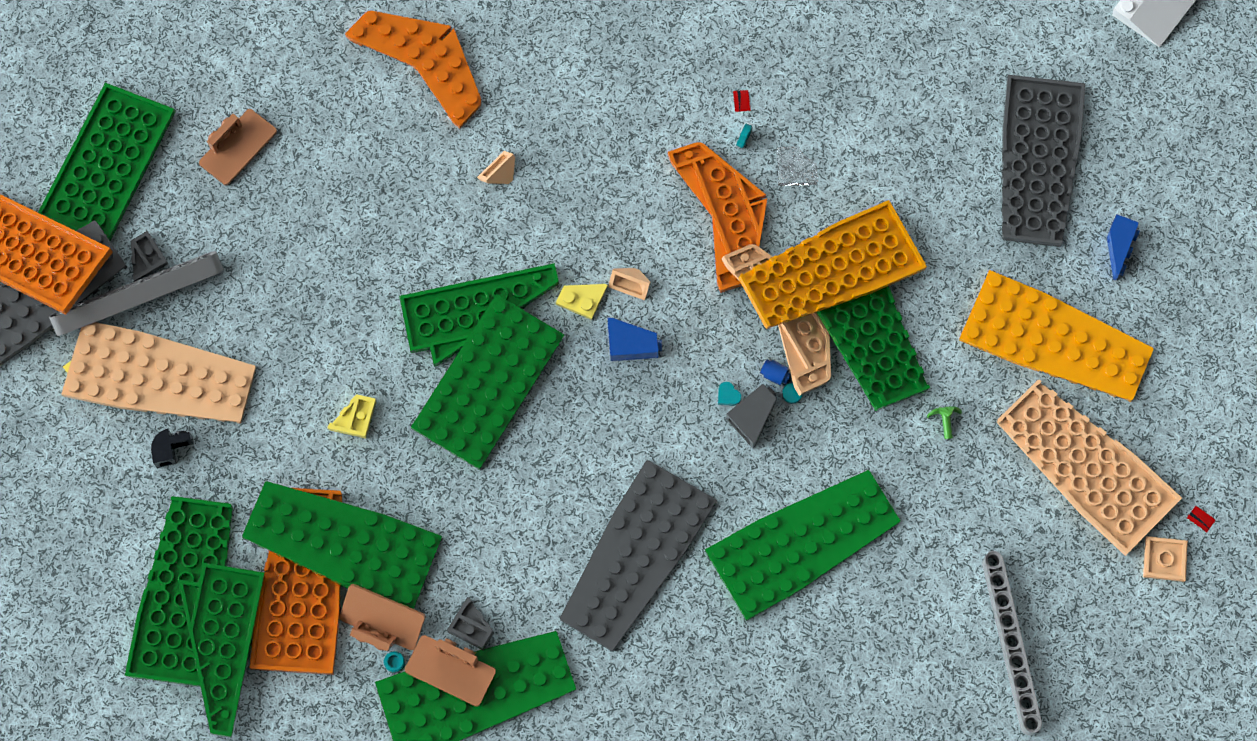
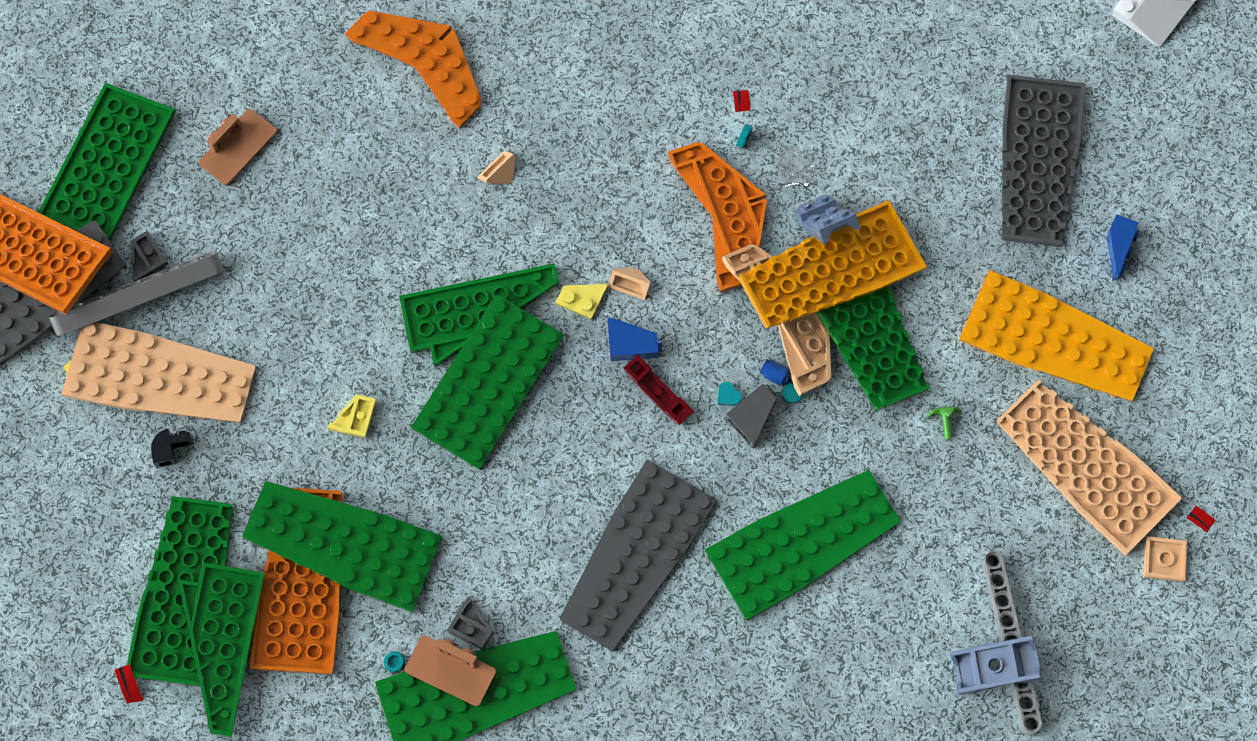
nougat bracket [339,584,426,651] -> none
none -> red sticker [115,664,143,704]
none -> dark red slope [623,355,694,426]
none -> sand blue piece [794,195,860,244]
none -> sand blue piece [950,636,1043,695]

